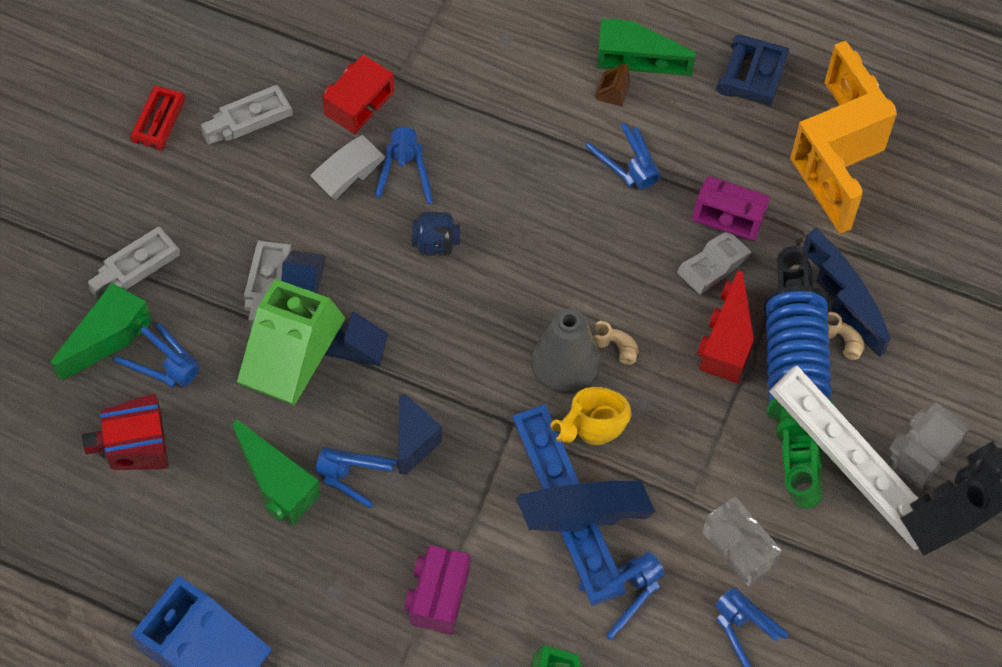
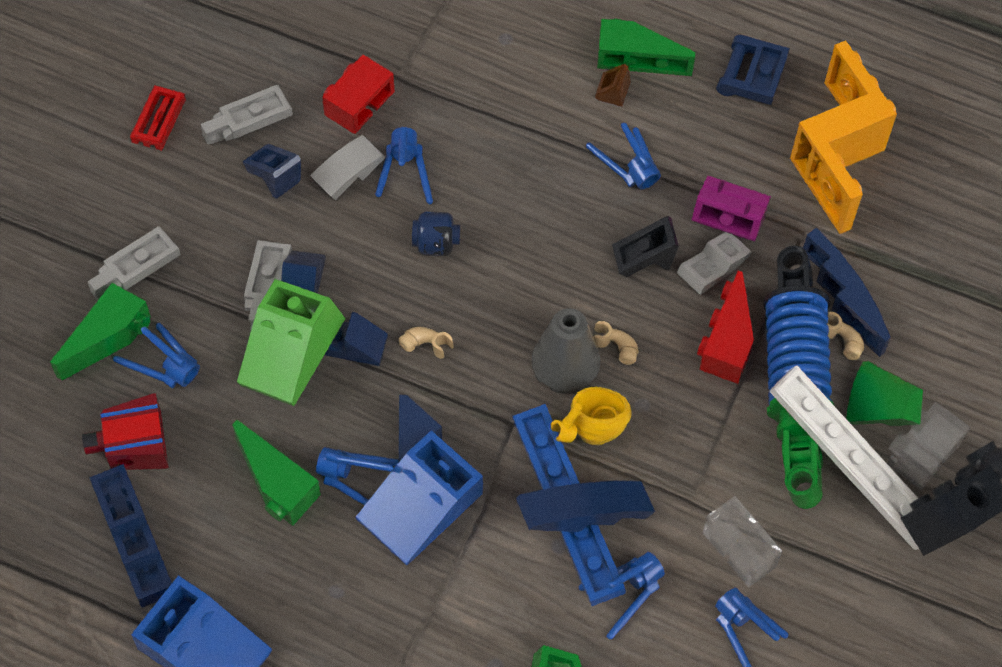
magenta brick [404,545,471,634] -> none
none -> dark blue slope [89,464,172,608]
none -> dark blue slope [243,144,301,199]
none -> slope [356,430,483,566]
none -> tan arm [399,327,454,359]
none -> black slope [612,216,679,277]
none -> green slope [846,361,923,426]

